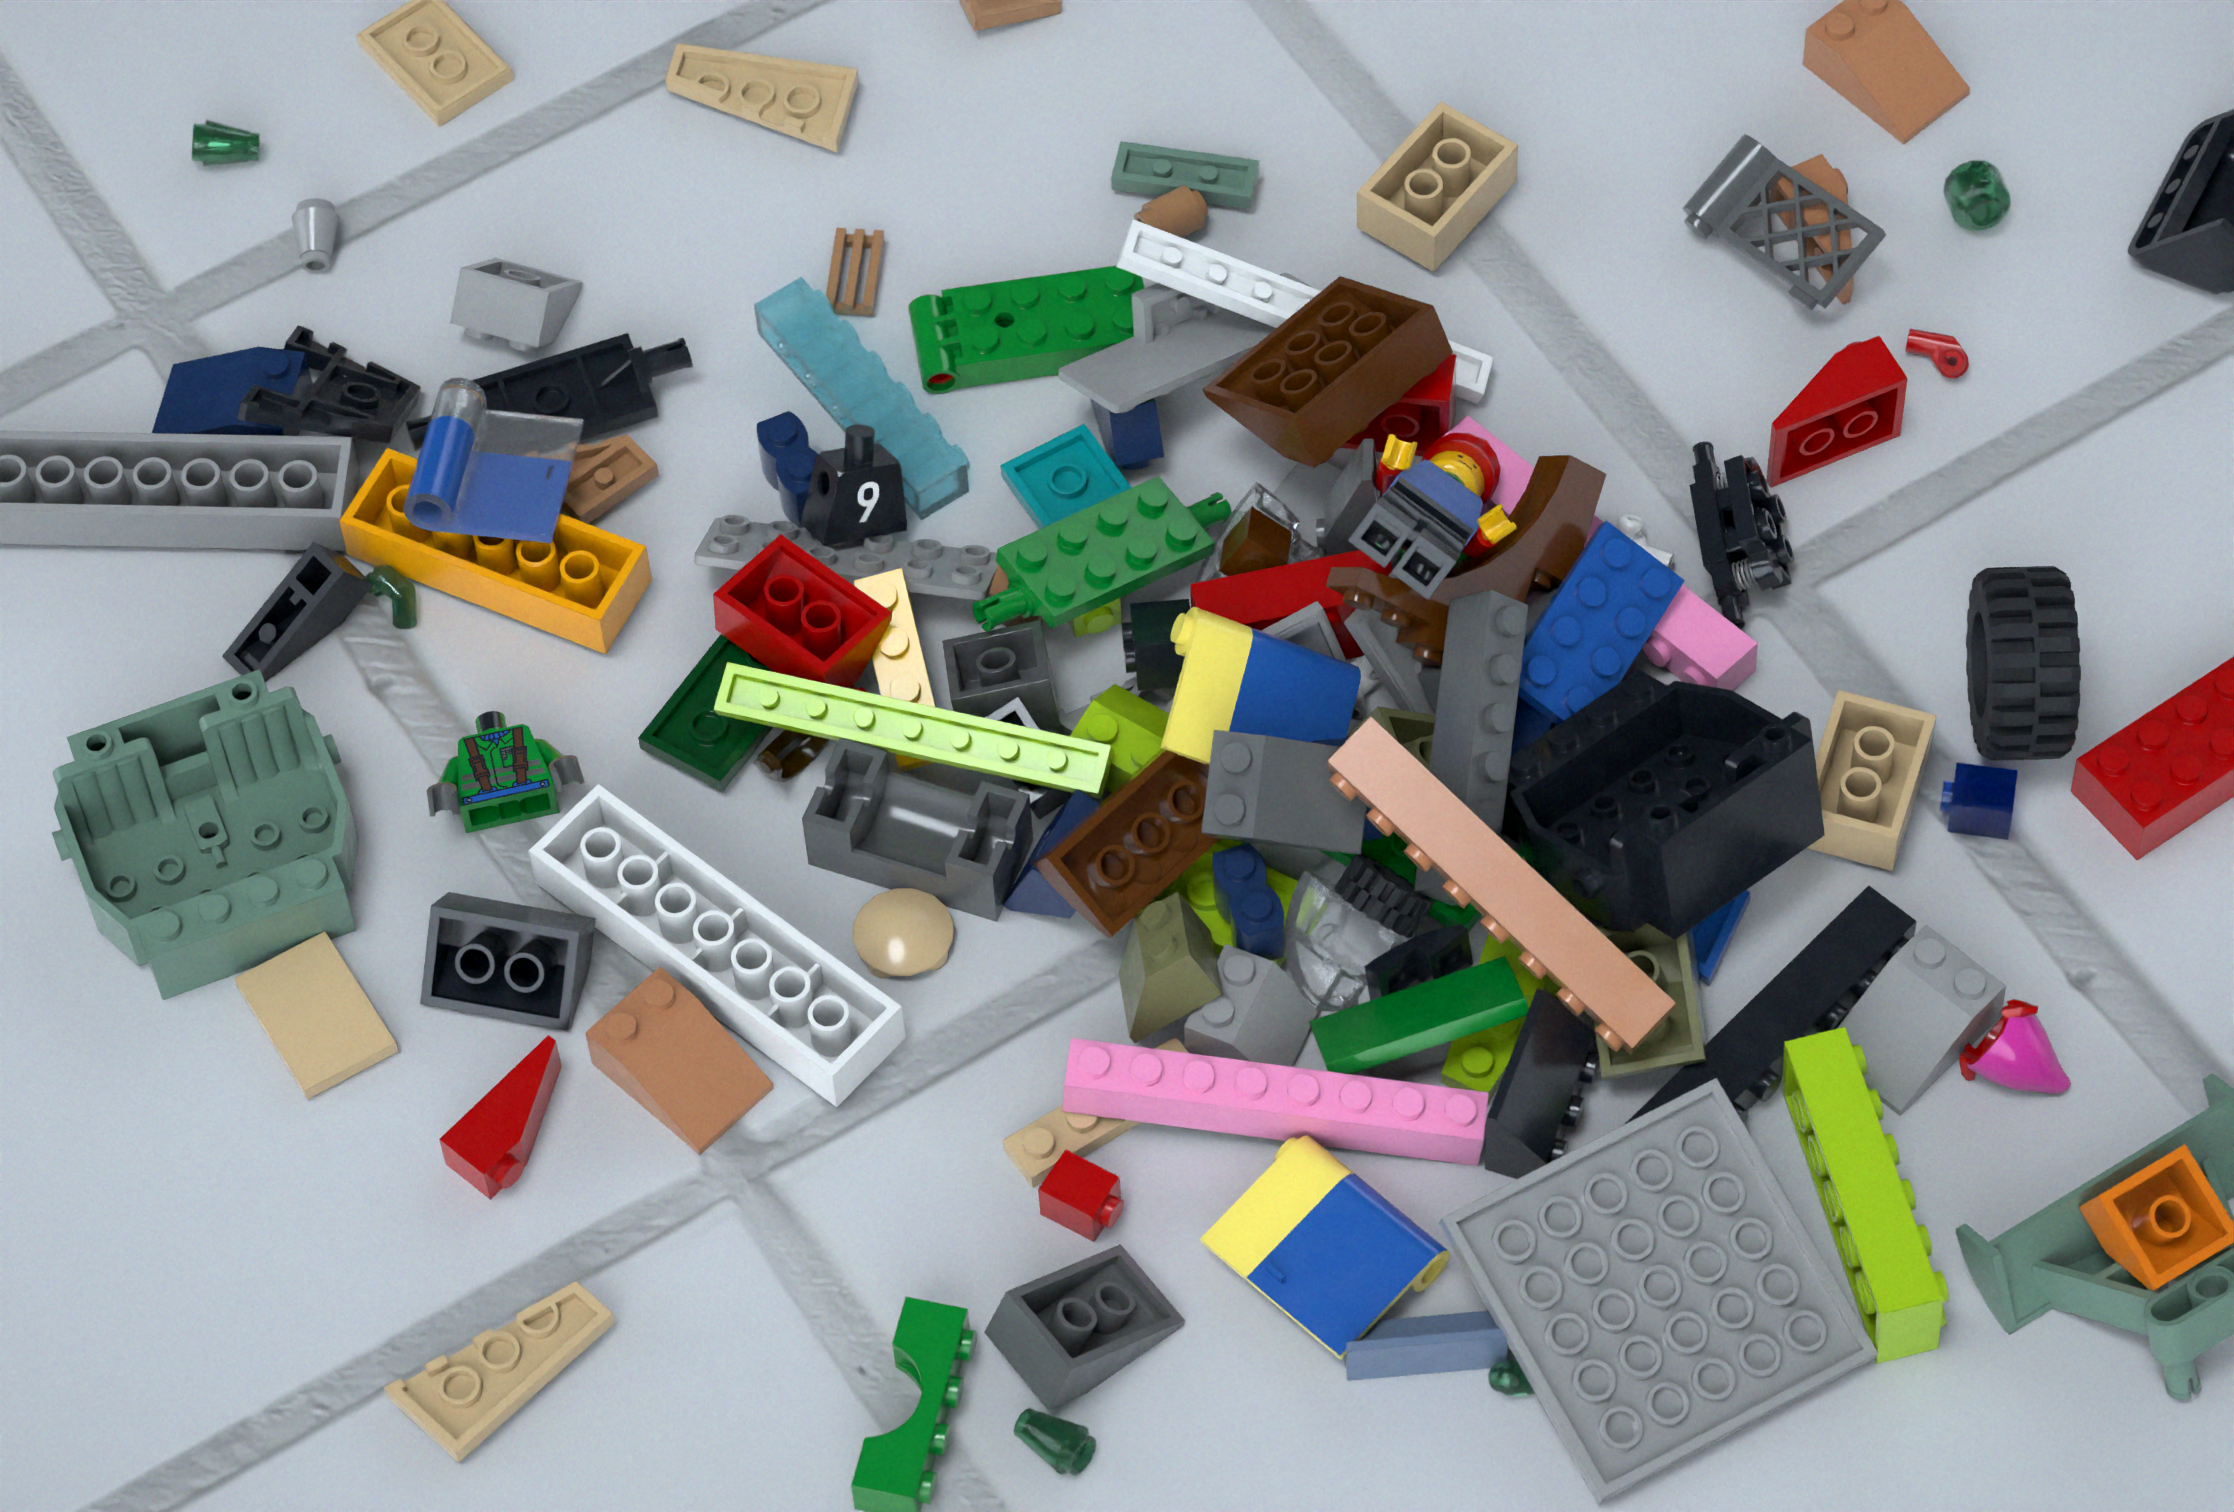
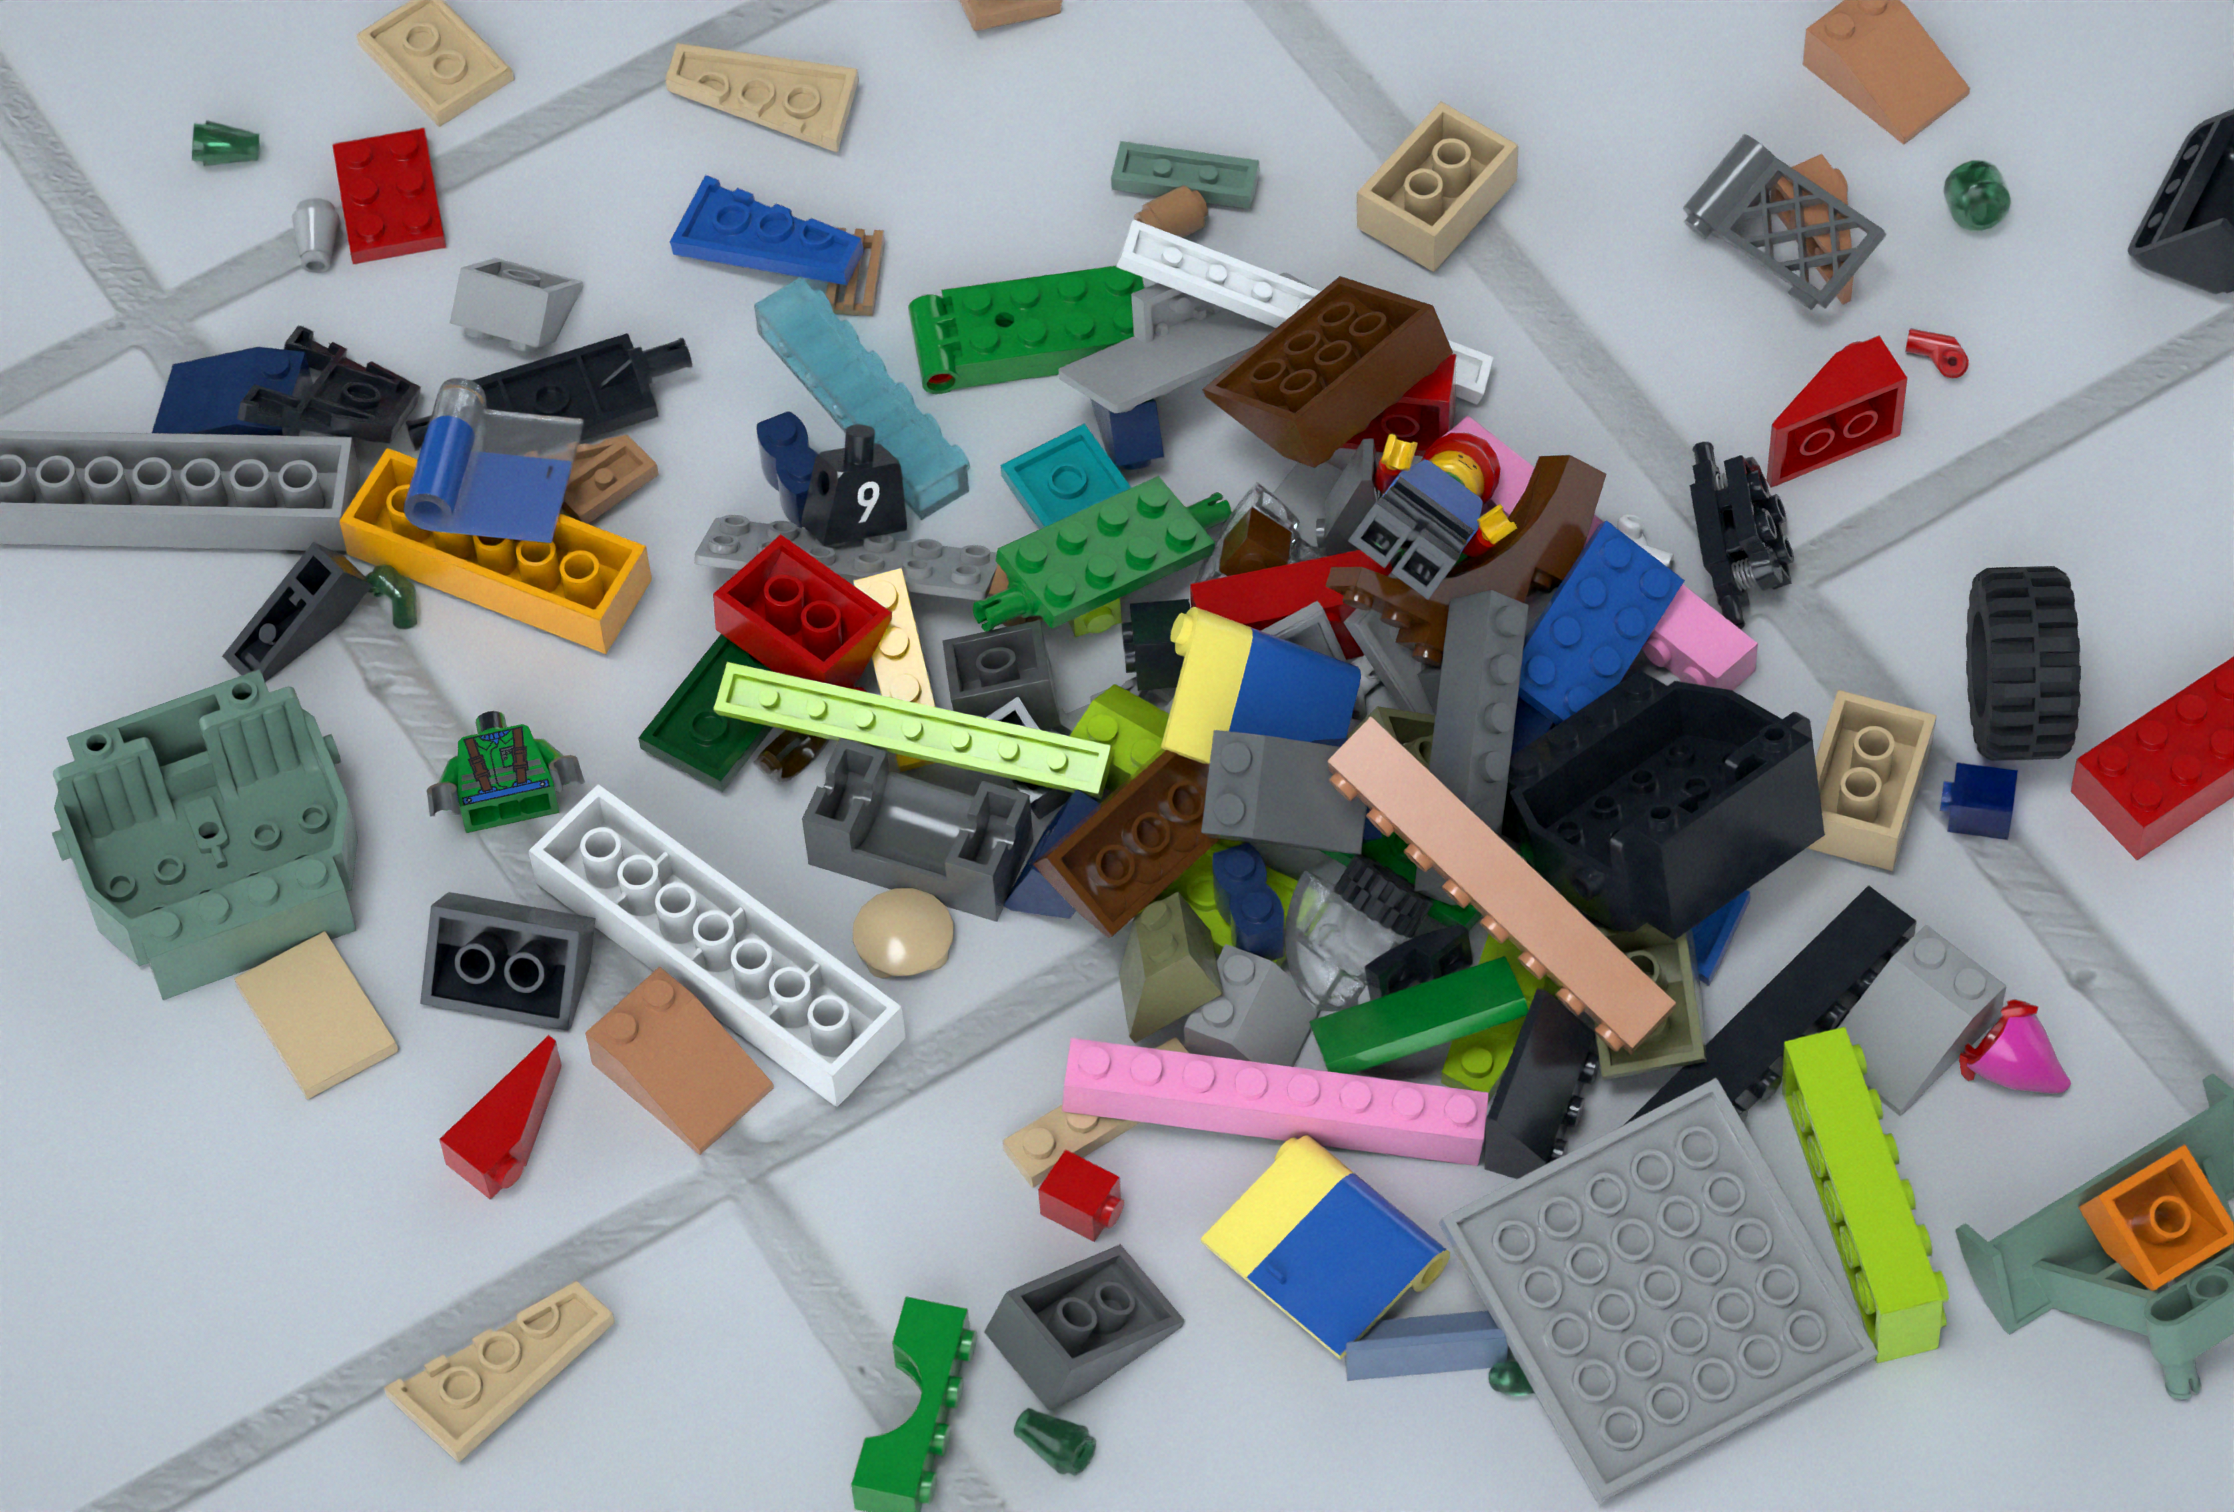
none -> red plate [332,128,446,264]
none -> blue wing [670,175,864,285]

